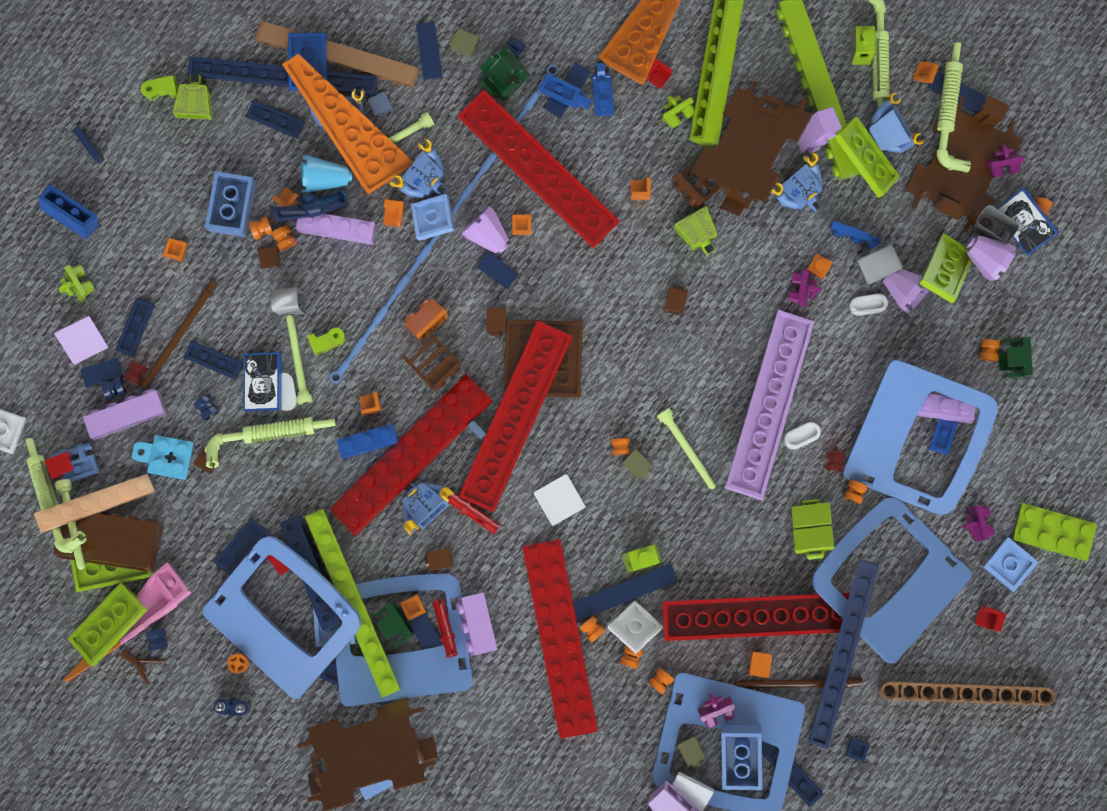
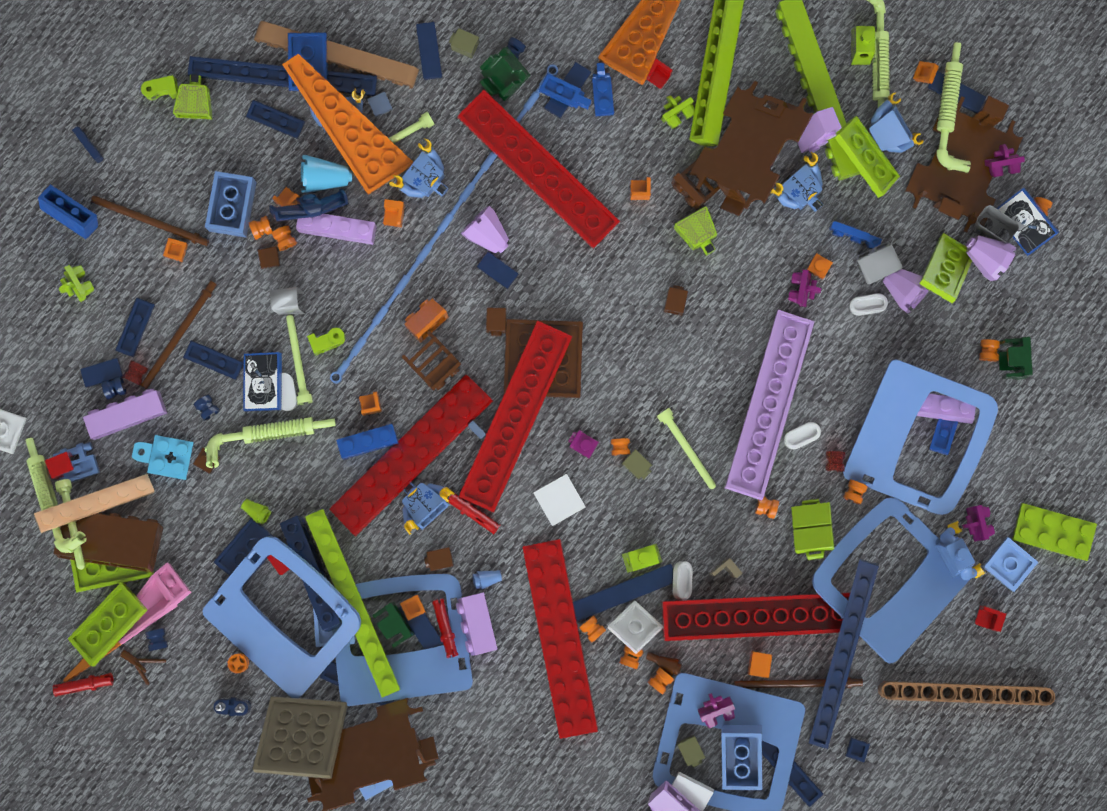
lavender piece [54,315,109,365] -> none
light blue plate [411,194,454,241] -> none
orange plate [512,215,531,235] -> none
none -> red pin [53,673,114,697]
none -> reddish brown bar [91,195,210,246]
none -> lime cone [241,499,271,524]
none -> dark tan plate [253,697,347,779]
none -> medium blue cone [472,570,502,590]
none -> magenta bracket [568,430,599,459]
none -> reddish brown cone [646,652,682,677]
none -> white tile [672,561,693,600]
none -> dark tan panel [709,558,742,578]
none -> orange wheel [755,496,779,519]
none -> medium blue torso [935,521,986,580]

